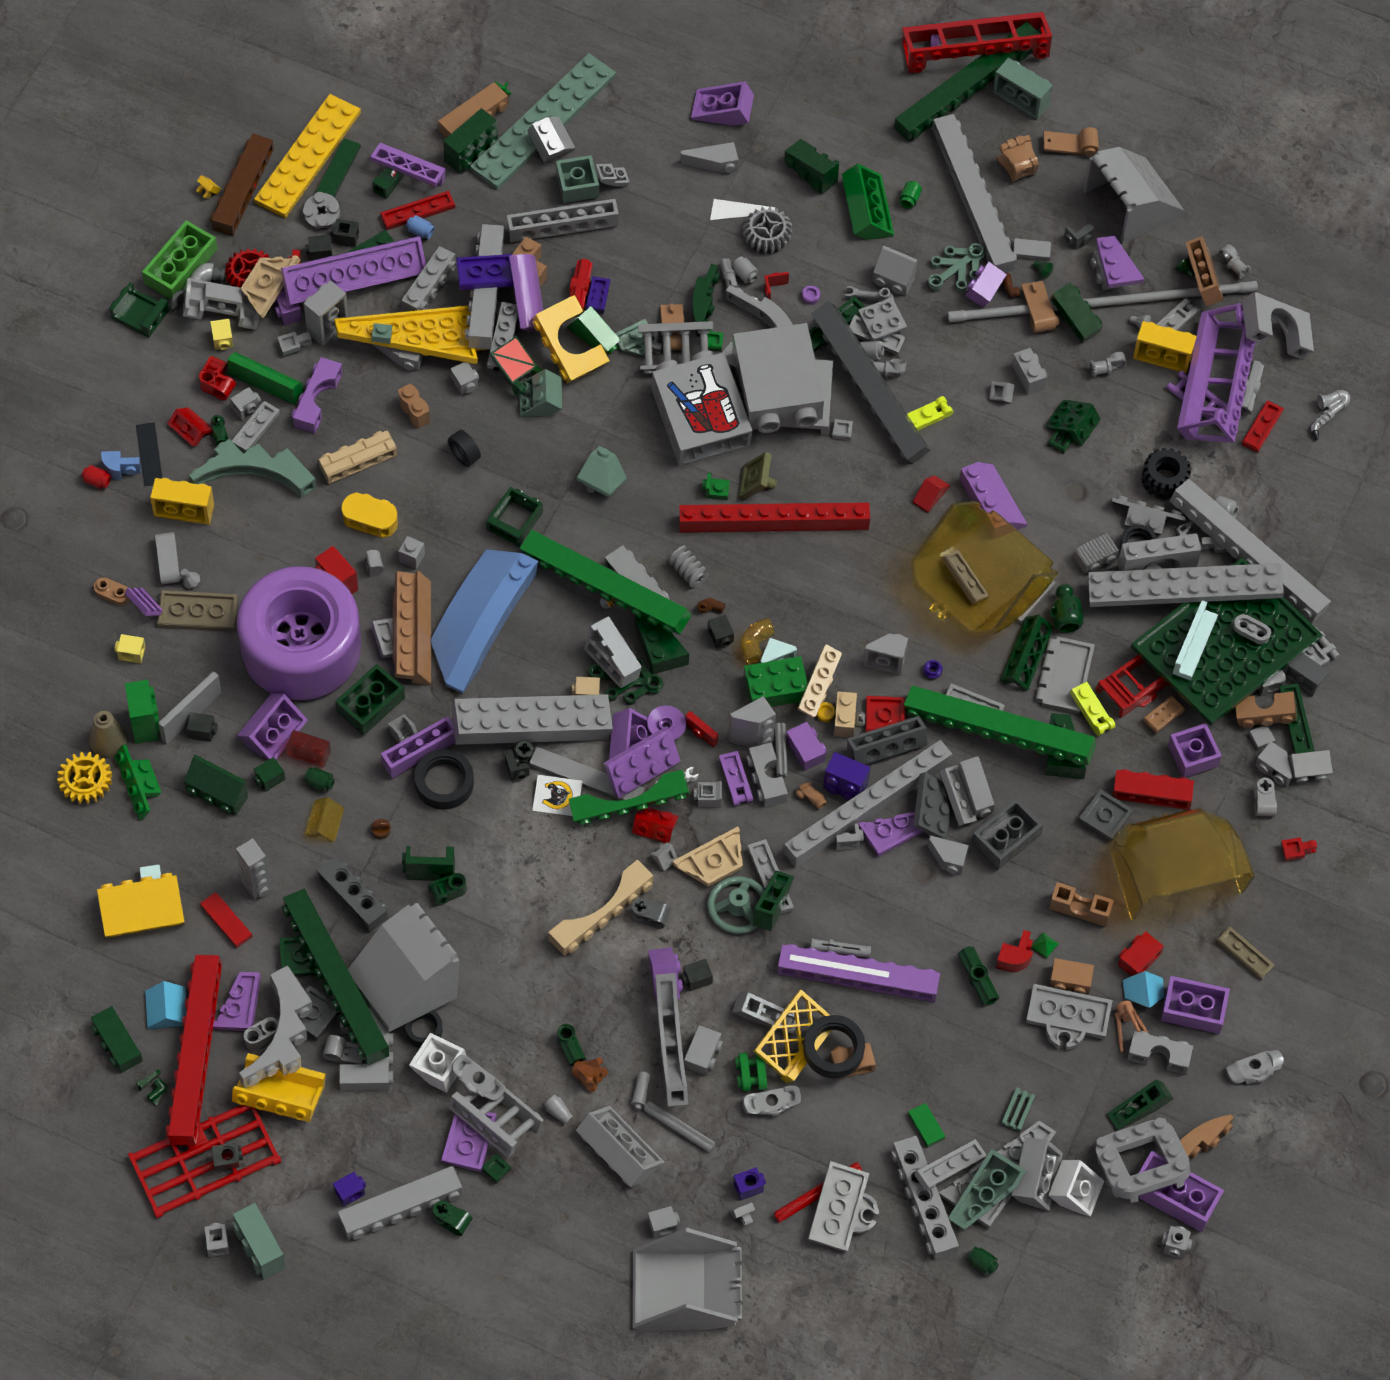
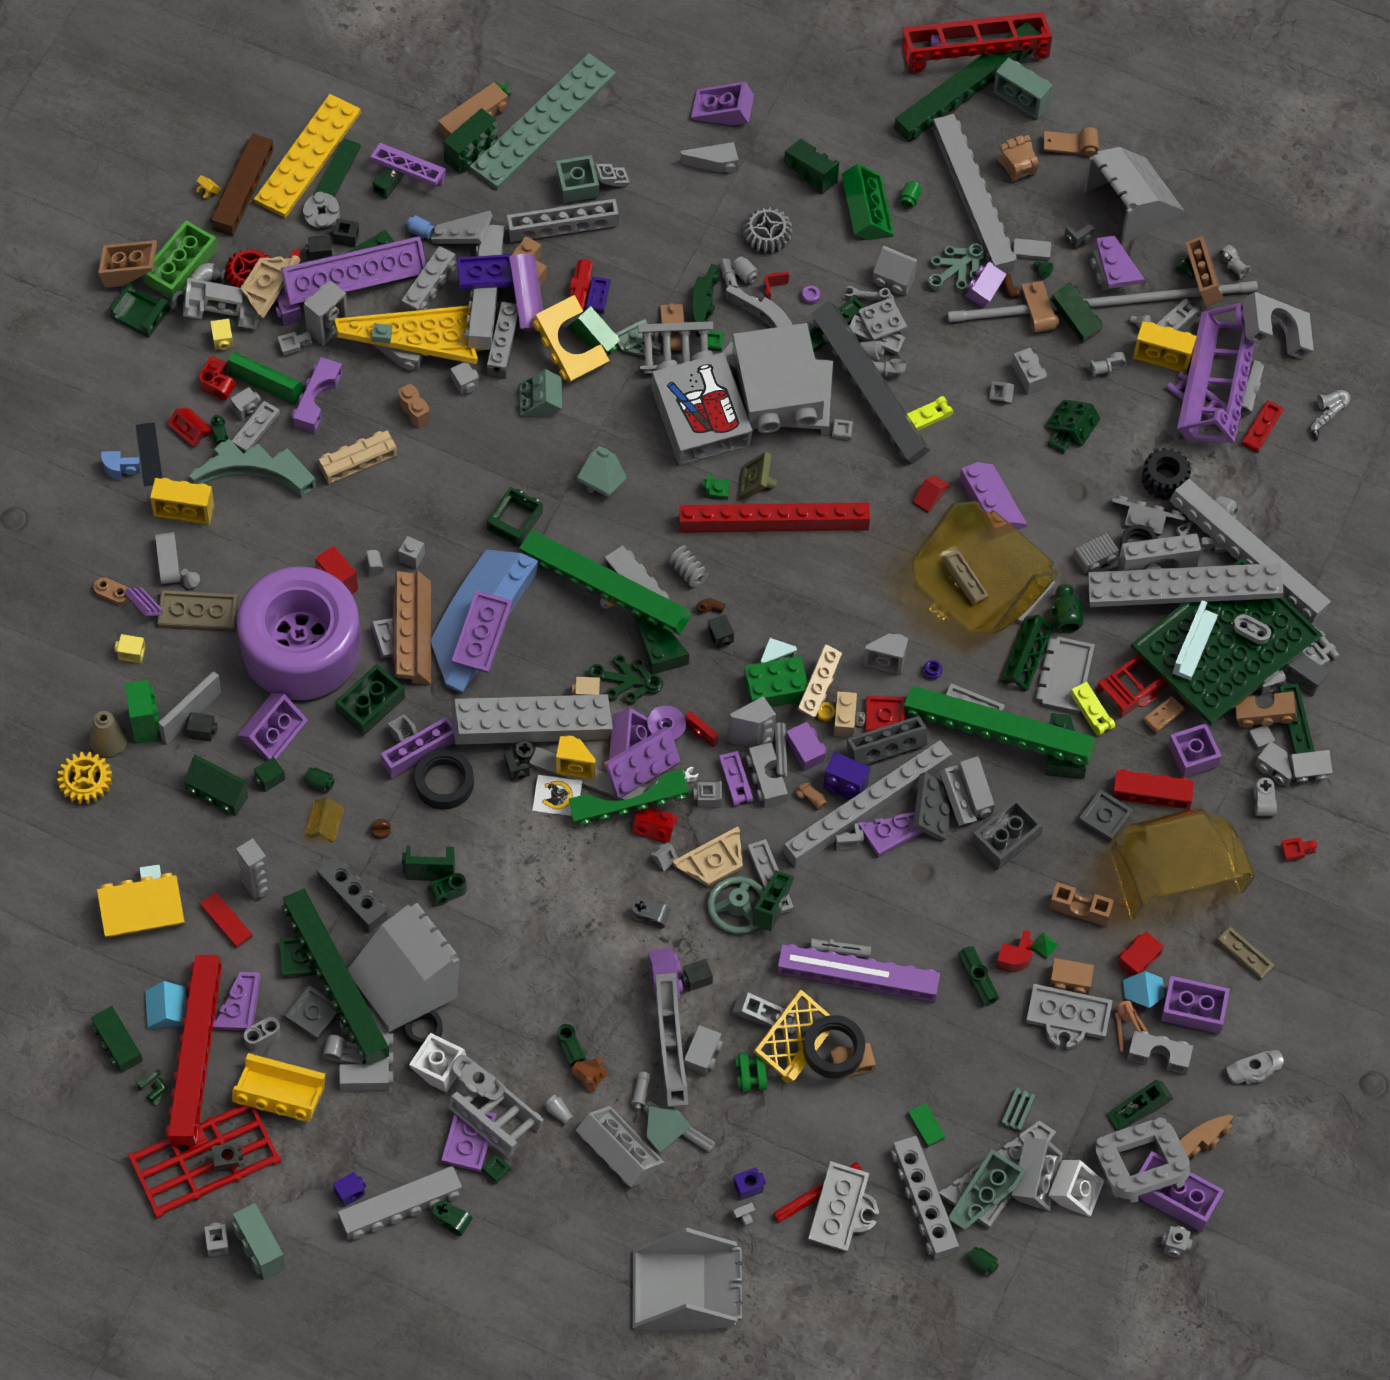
red brick [81,465,111,489] -> none
green bracket [115,745,161,820] -> none
light grey arch [239,966,313,1088] -> none
clear red brick [286,730,331,767] -> none
yellow brick [342,492,398,538] -> none
red tile [380,190,455,230] -> none
black tyre [447,429,481,467] -> none
flag [489,336,543,396] -> none
light grey slope [527,117,575,163] -> none
tan arch [548,859,653,957] -> none
light grey wedge [584,616,642,688] -> none
light grey brick [648,1206,680,1238] -> none
white sticker [710,199,775,220] -> none
clear yellow cylinder [740,617,775,665] -> none
light grey piece [742,1086,801,1117] -> none
light grey plate [914,1139,987,1191] -> none
light grey slope [928,836,969,874] -> none
none -> medium nougat slope [98,240,157,288]
none -> light grey wing [431,211,493,244]
none -> medium lavender plate [451,590,513,674]
none -> yellow slope [556,736,596,780]
none -> sand green slope [646,1106,691,1152]

